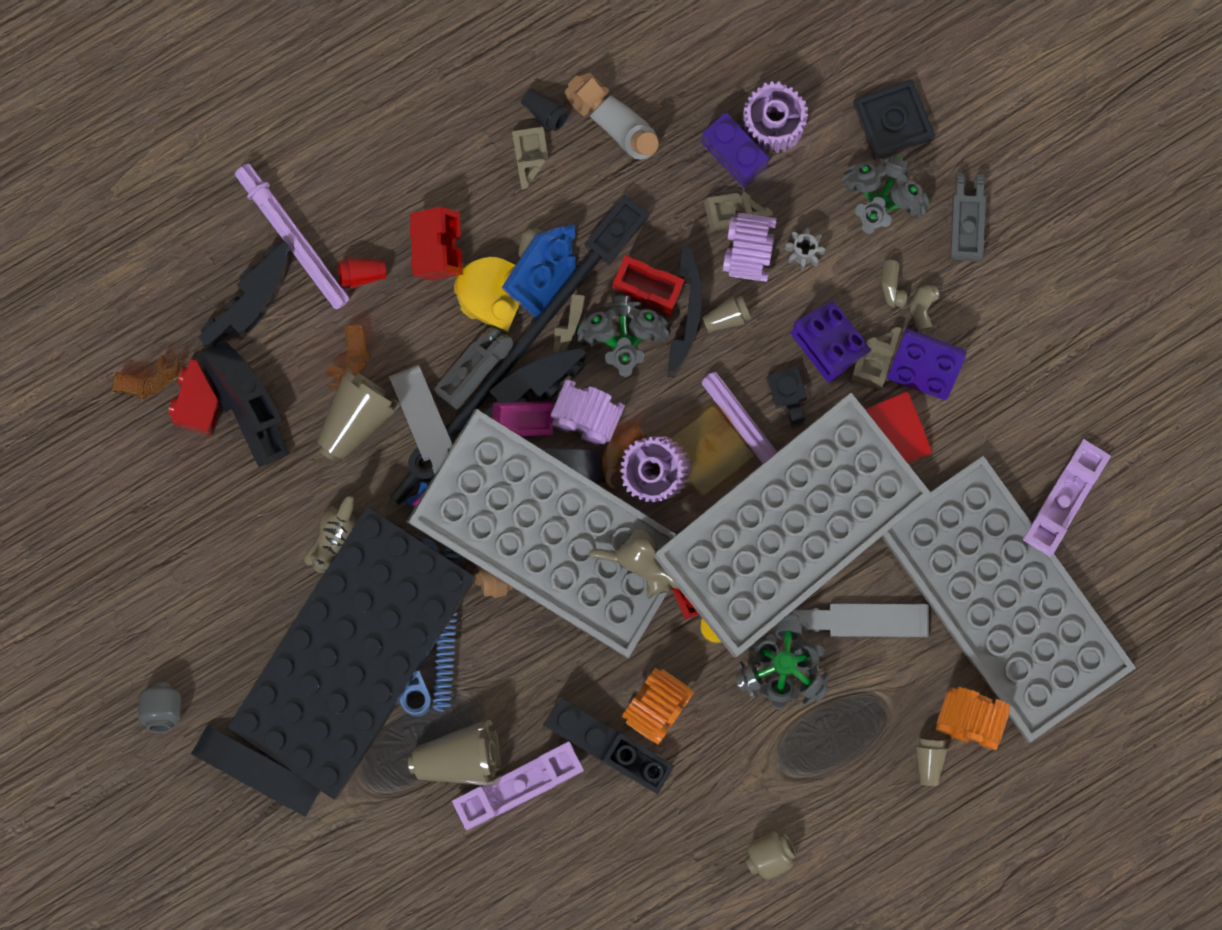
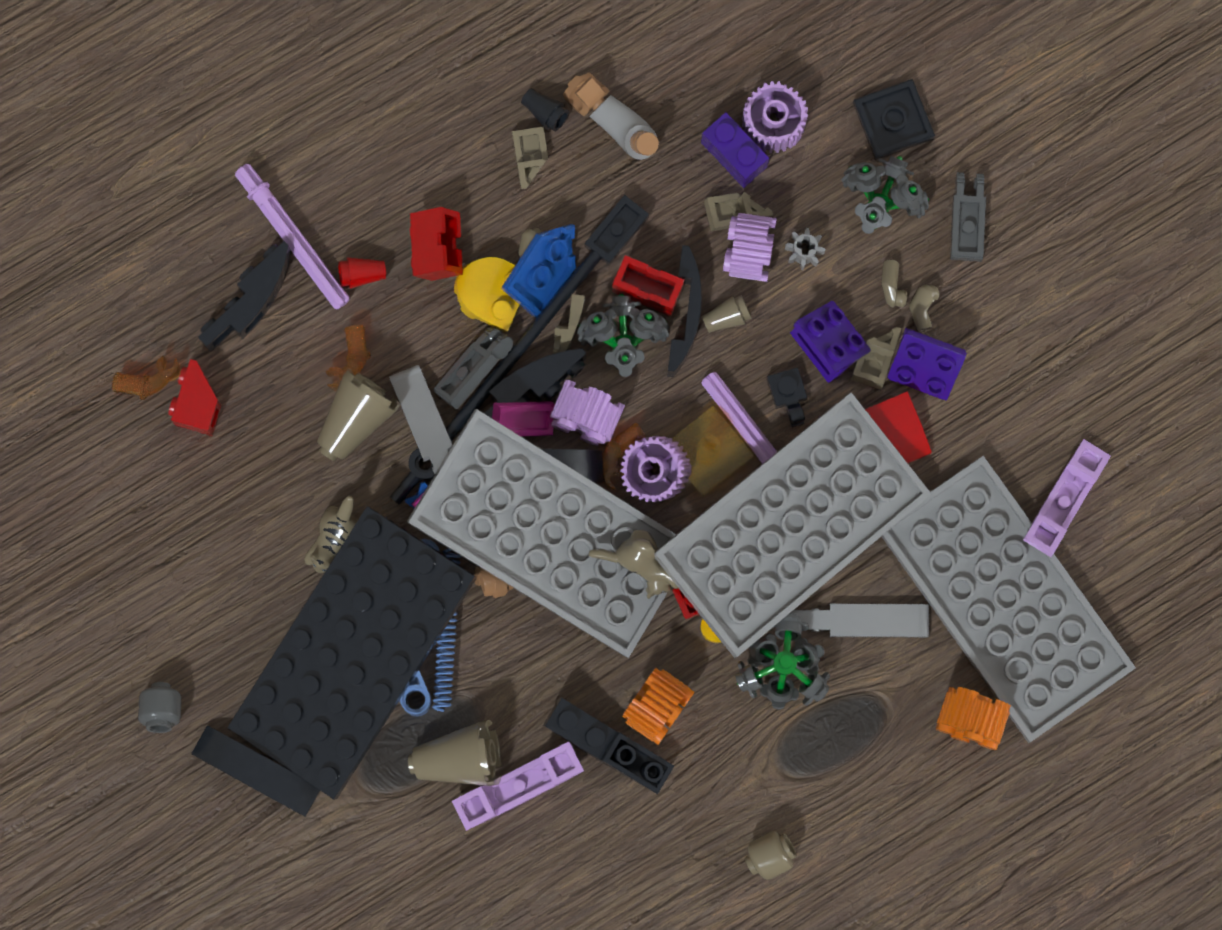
black slope [198,342,290,468] -> none
dark tan cone [916,737,948,786] -> none

